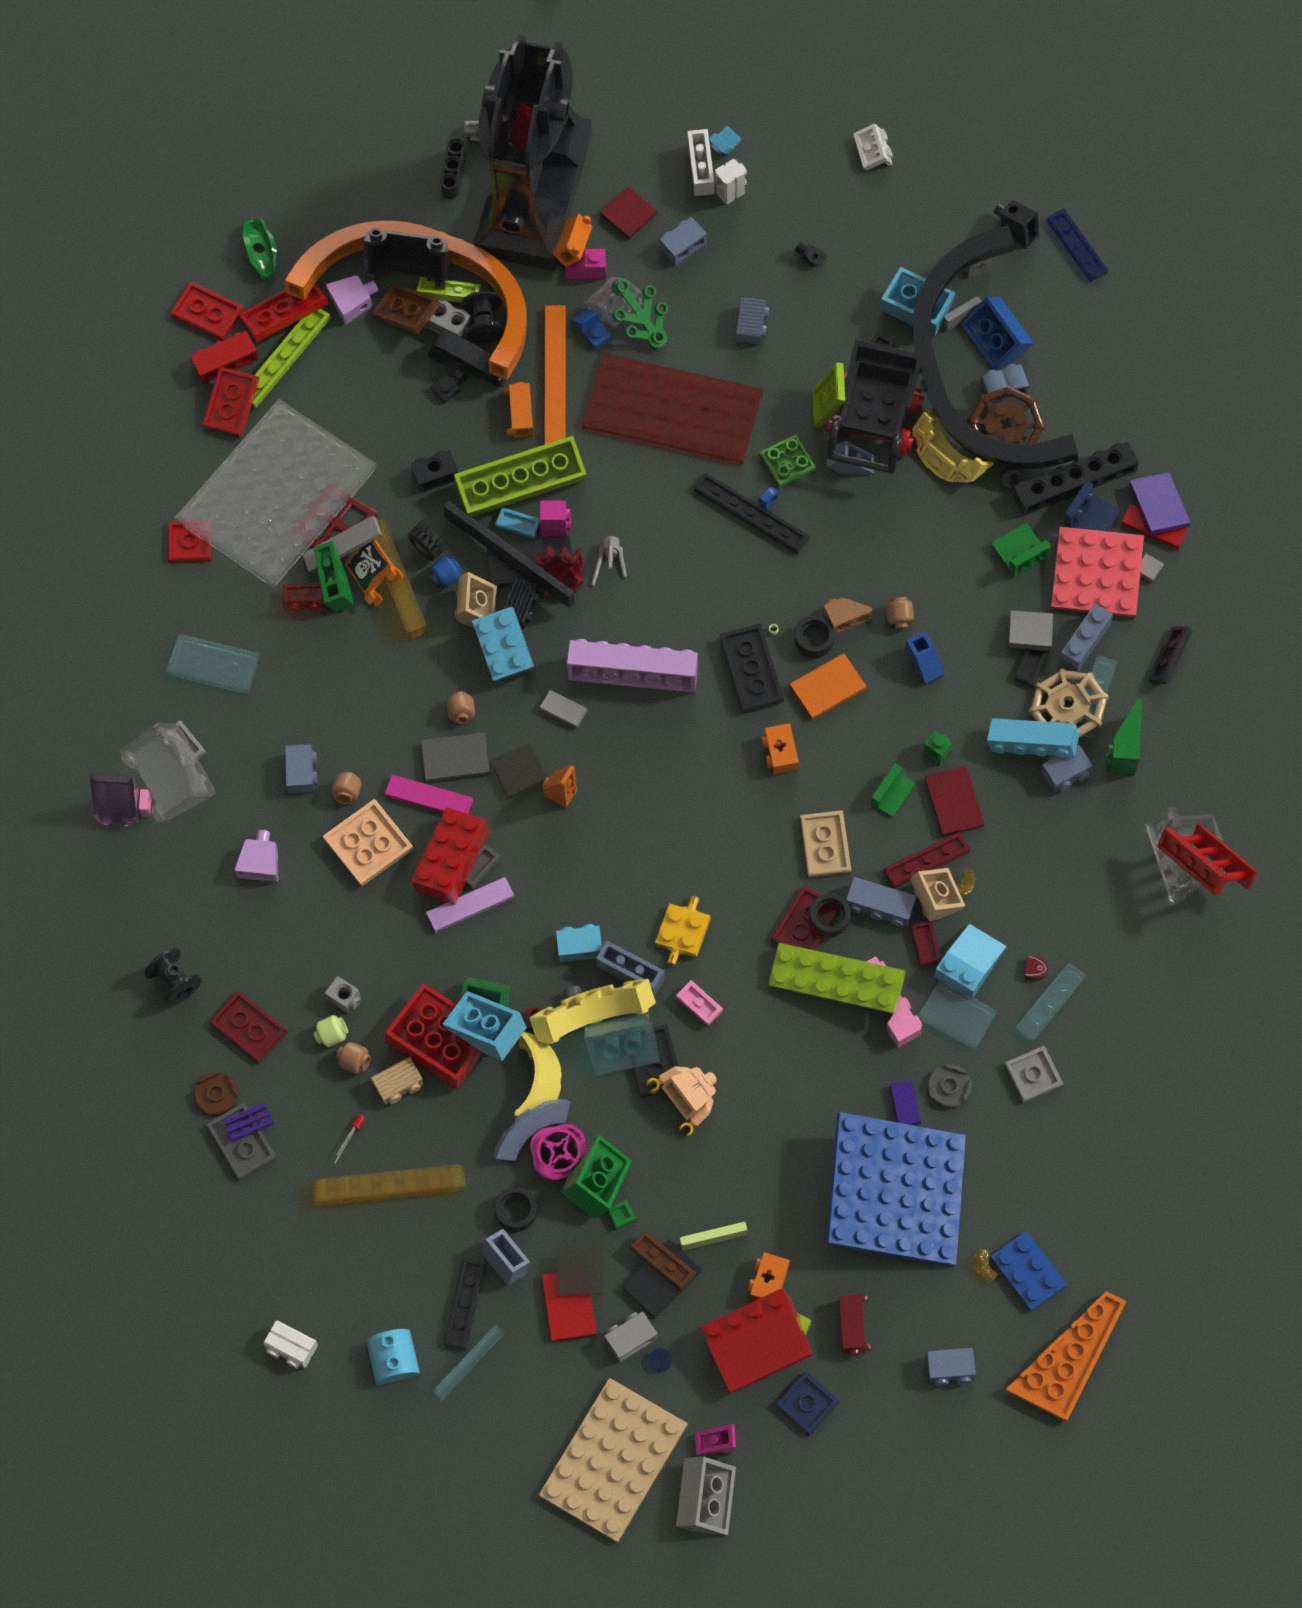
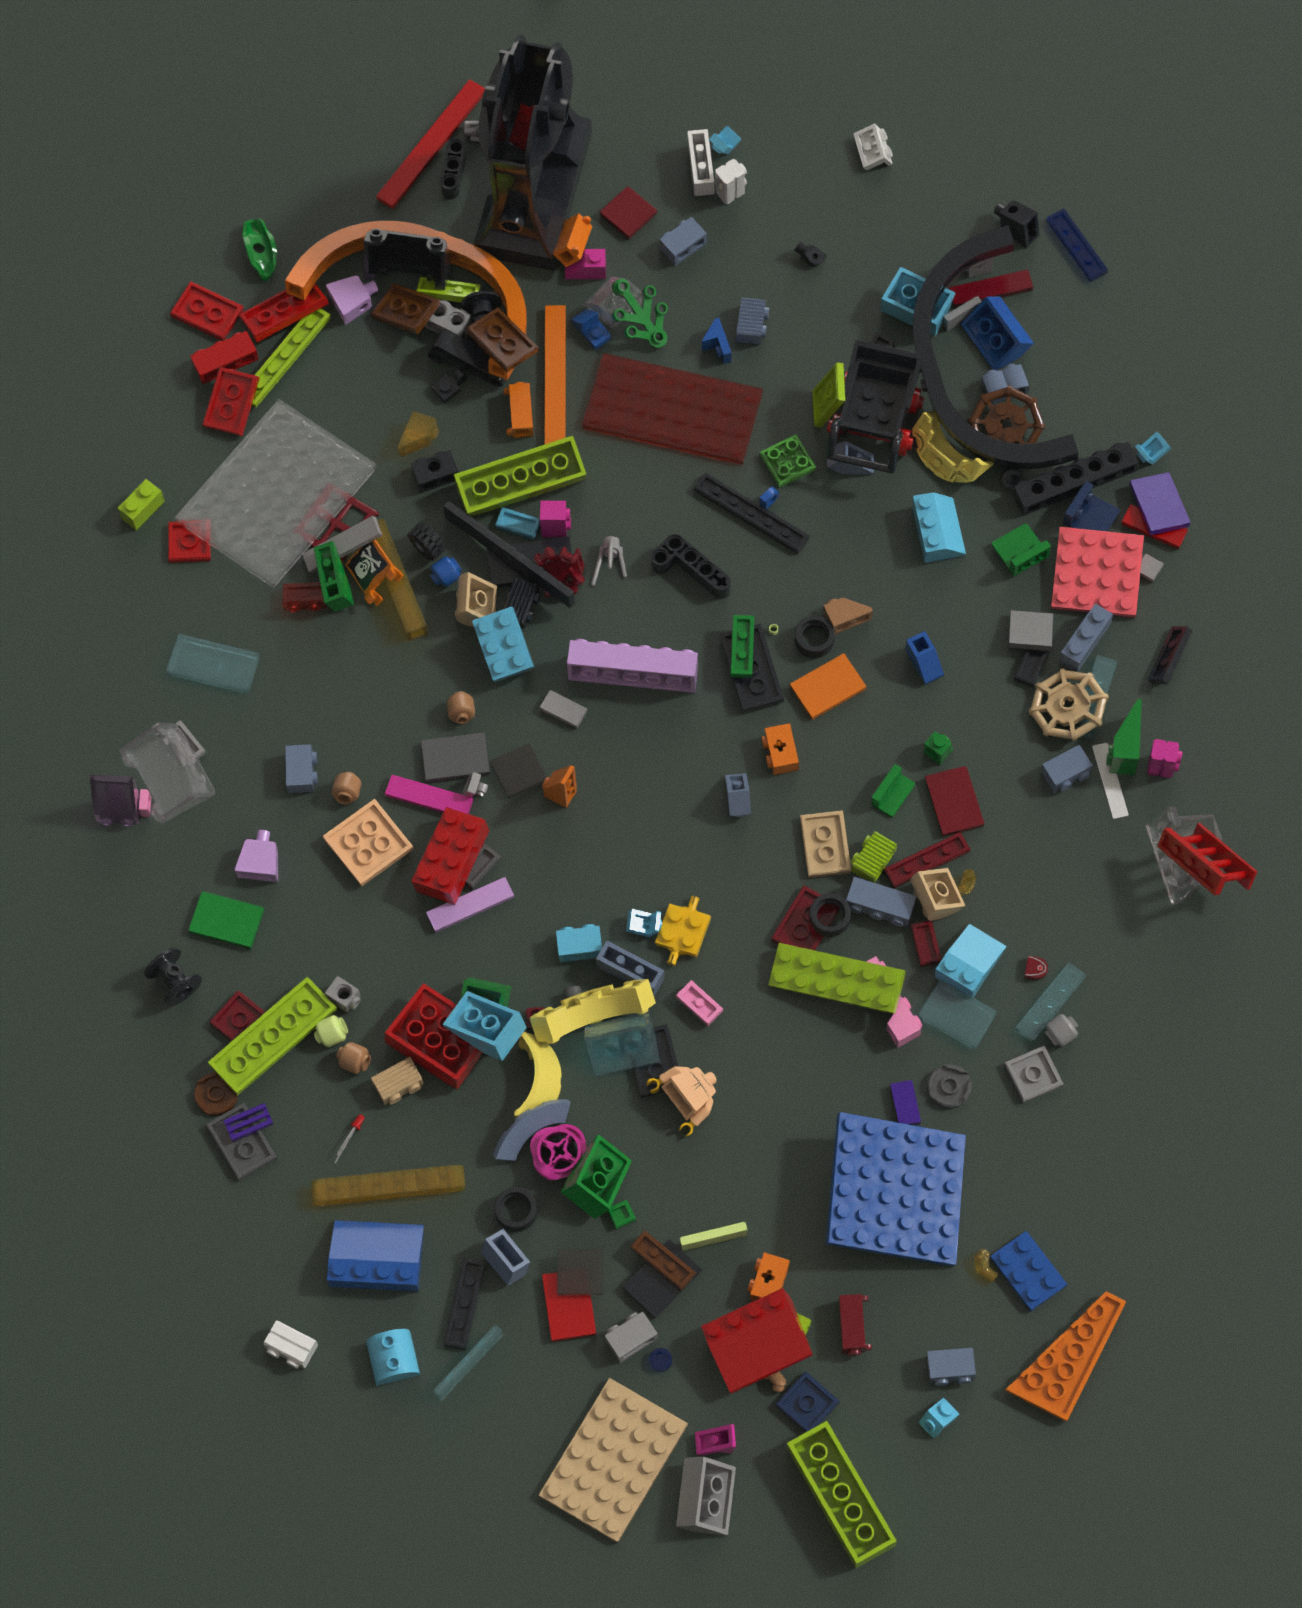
medium nougat head [886,597,914,629] -> none
medium azure brick [987,718,1079,758] -> none
none -> lime brick [118,479,165,531]
none -> green tile [188,891,265,949]
none -> lime plate [208,977,337,1096]
none -> blue slope [327,1220,424,1292]
none -> red tile [376,79,485,209]
none -> clear yellow slope [398,411,439,457]
none -> light grey tile [462,772,488,797]
none -> reddish brown tile [466,307,538,373]
none -> medium azure bracket [626,909,662,937]
none -> black beam [651,534,731,599]
none -> blue slope [702,318,732,364]
none -> sand blue slope [725,773,751,817]
none -> green plate [731,615,755,678]
none -> medium nougat arm [765,1372,786,1392]
none -> lime brick [787,1421,897,1568]
none -> lime brick [850,831,897,883]
none -> medium azure slope [912,492,966,563]
none -> medium azure bracket [919,1398,959,1438]
none -> dark red tile [949,269,1033,308]
none -> light grey head [1045,1014,1078,1047]
none -> white sticker [1092,743,1129,819]
none -> medium azure bracket [1135,432,1171,465]
none -> dark pink brick [1147,739,1183,778]

